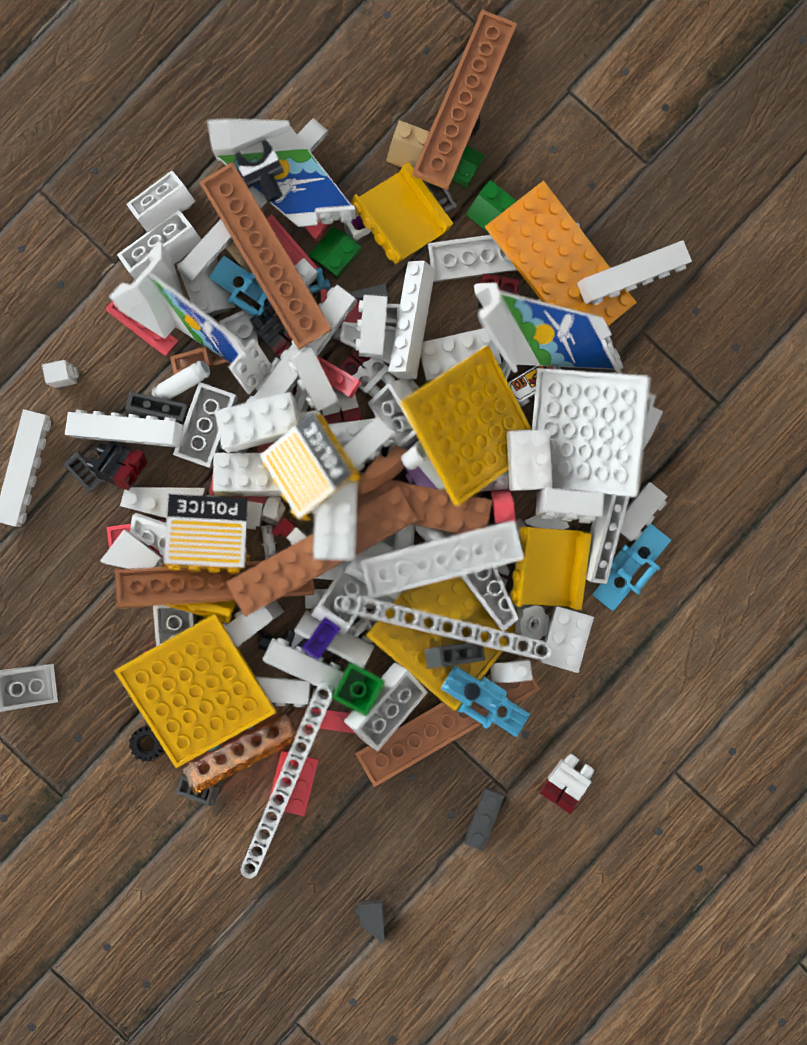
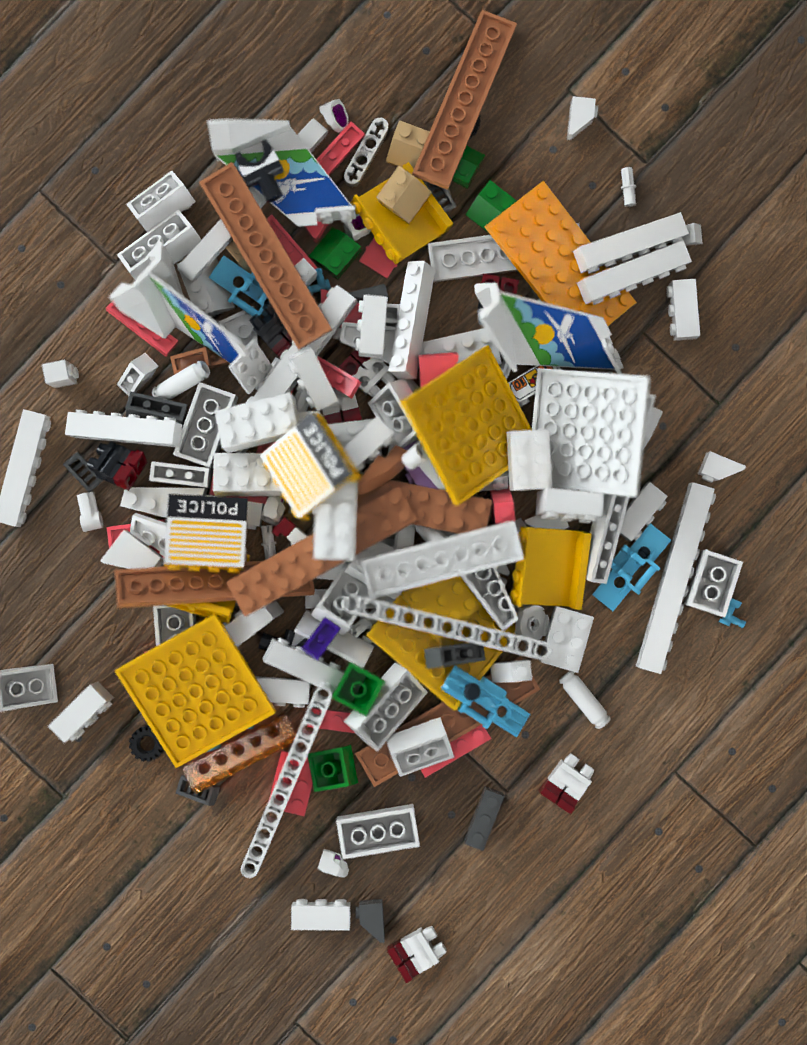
none -> white brick [48,682,114,743]
none -> white piece [77,492,104,532]
none -> white slope [117,353,158,396]
none -> white brick [149,461,212,489]
none -> white brick [291,899,351,930]
none -> green slope [308,745,358,792]
none -> coral plate [316,122,365,175]
none -> white rock [318,849,349,878]
none -> white rock [319,99,348,133]
none -> white brick [336,804,420,859]
none -> white beam [344,118,389,187]
none -> coral piece [359,238,397,279]
none -> tan slope [376,166,432,224]
none -> white slope [387,717,454,777]
none -> white hips [387,926,447,984]
none -> coral slope [418,352,459,388]
none -> coral plate [421,724,491,778]
none -> white axle [559,671,611,729]
none -> white slope [567,96,598,140]
none -> white brick [573,212,689,274]
none -> white axle [621,167,636,207]
none -> white brick [636,482,716,674]
none -> white brick [667,279,700,341]
none -> white slope [683,223,703,245]
none -> white brick [684,550,743,617]
none -> white slope [698,451,746,483]
none -> medium azure piece [719,598,746,628]

